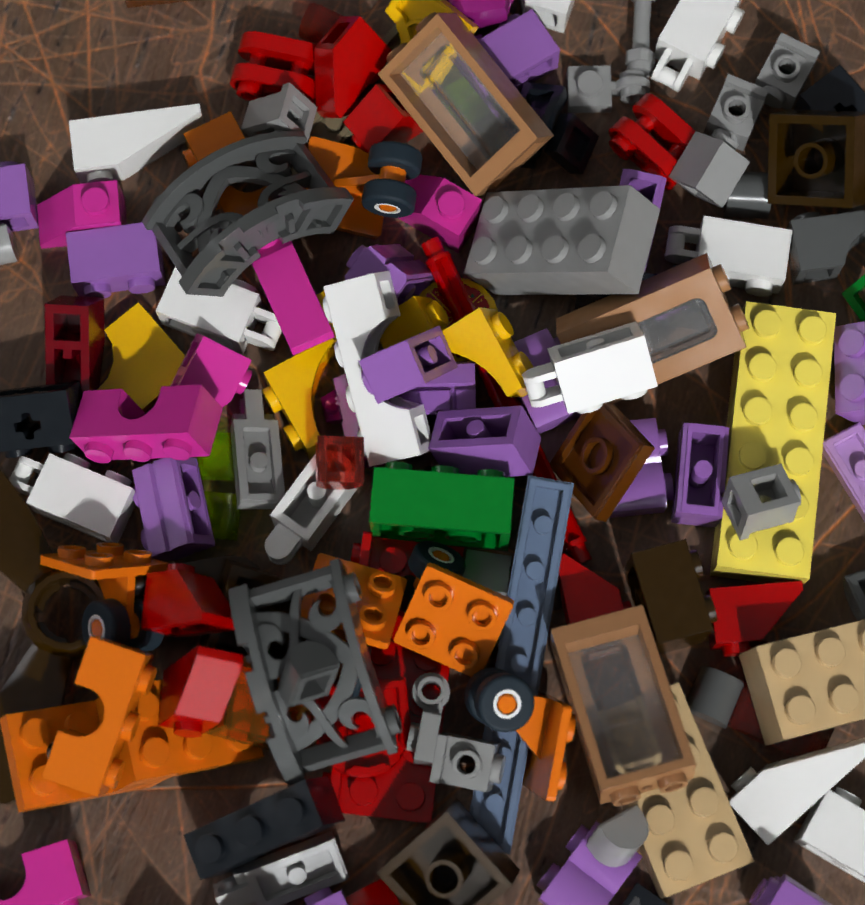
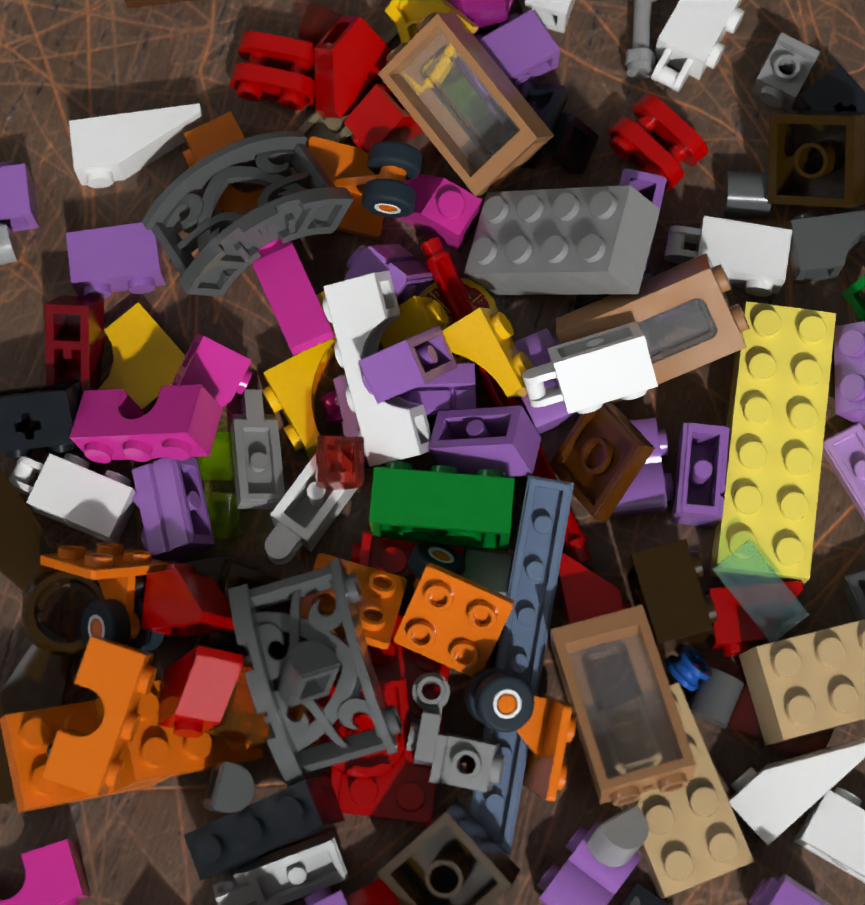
dark pink slope [37,180,127,249] -> none
white brick [156,267,282,355] -> none
light grey brick [241,82,318,144] -> none
light grey plate [567,65,650,113] -> none
light grey brick [669,131,750,208] -> none
light grey brick [704,74,769,151] -> none
light grey brick [722,463,801,540] -> none
none -> dark grey brick [202,761,255,813]
none -> blue bush [666,644,712,691]
none -> clear light blue tile [712,540,809,643]

